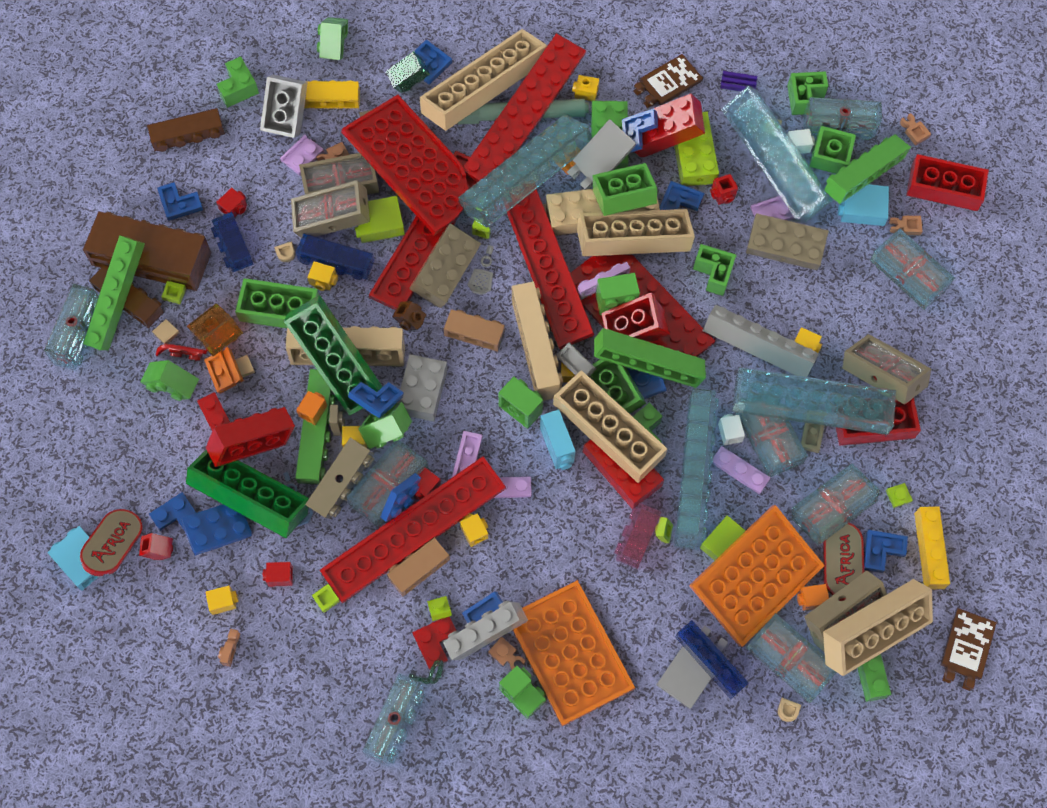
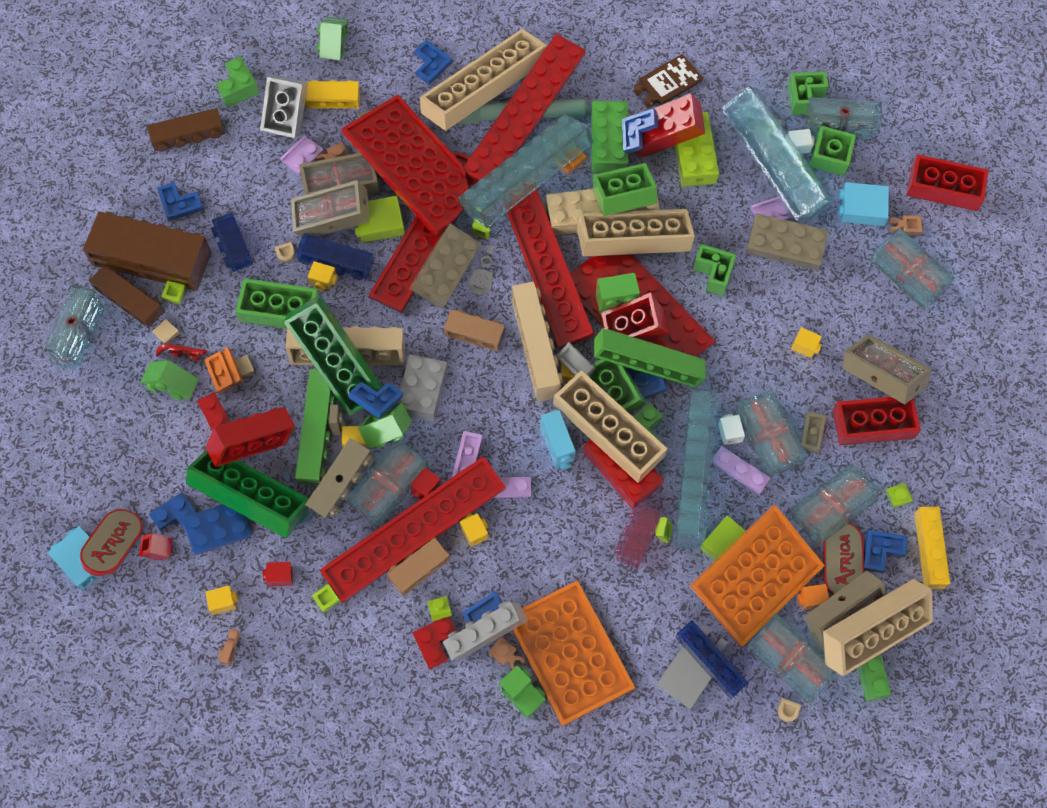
bright green brick [83,235,145,350] -> none
clear orange brick [187,303,243,357] -> none
red brick [216,187,247,220] -> none
orange brick [296,391,327,425] -> none
clear light blue brick [362,673,425,767] -> none
blue plate [380,473,421,522] -> none
clear green brick [386,51,430,93] -> none
reddish brown brick [392,301,426,331] -> none
piece [408,659,444,684] -> none
bright green brick [498,376,543,429] -> none
light grey tile [567,119,637,190] -> none
yellow brick [572,75,599,101] -> none
lavender plate [577,262,630,300] -> none
blue plate [659,181,705,211] -> none
light grey brick [703,305,819,380] -> none
red brick [710,174,738,205] -> none
dark purple tile [720,71,758,94] -> none
clear light blue brick [732,367,896,435] -> none
bright green brick [824,134,911,204] -> none
nougat plate [900,113,931,146] -> none
reddish brown tile [940,608,997,691] -> none

